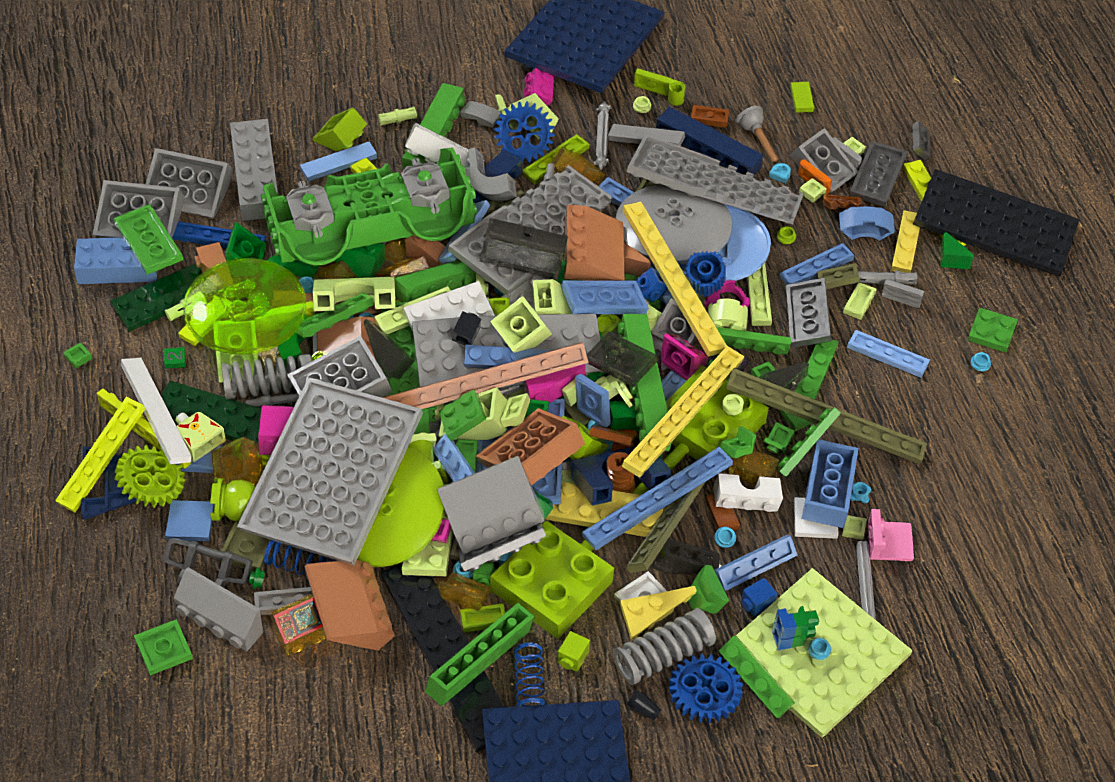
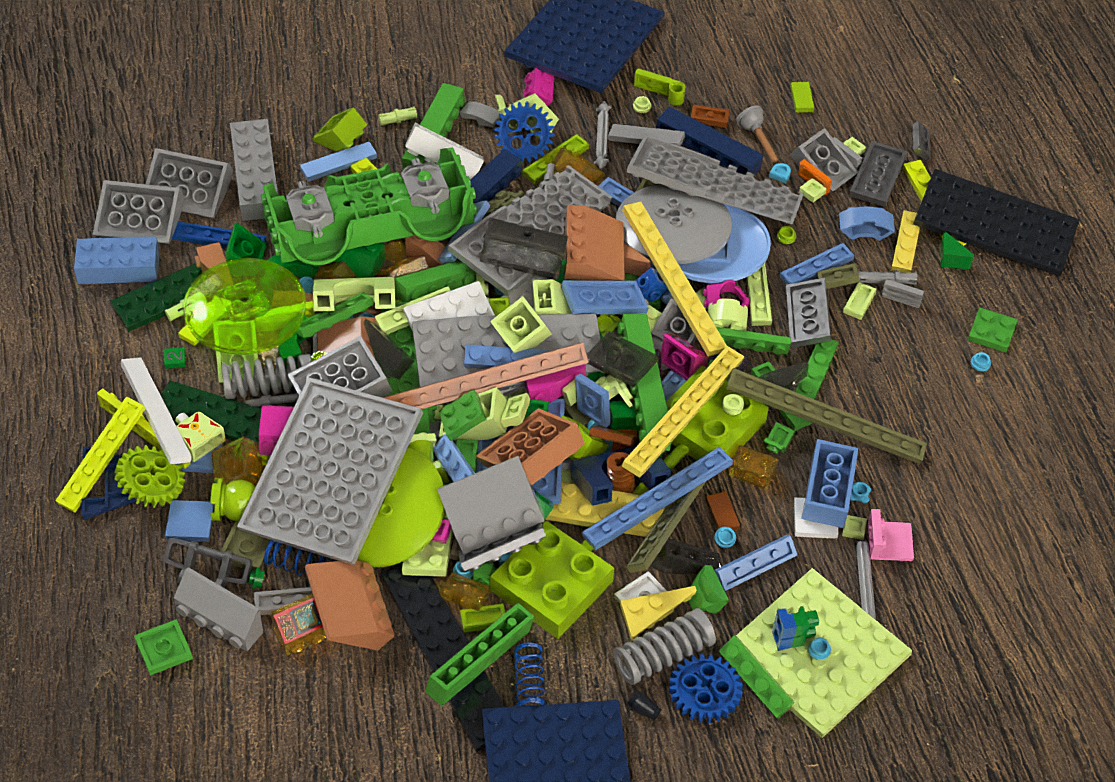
bright green tile [63,343,93,369] -> none
bright green tile [113,204,183,275] -> none
black brick [452,311,481,346] -> none
light grey arch [465,148,517,201] -> none
lime brick [557,631,590,672] -> none
blue brick [685,251,726,297] -> none
white arch [713,473,783,512] -> none
bright green bracket [720,426,756,458] -> none
blue brick [741,578,778,617] -> none
plate [777,407,840,477] -> none
dark orange plate [822,194,862,210] -> none
light blue tile [847,330,930,378] -> none

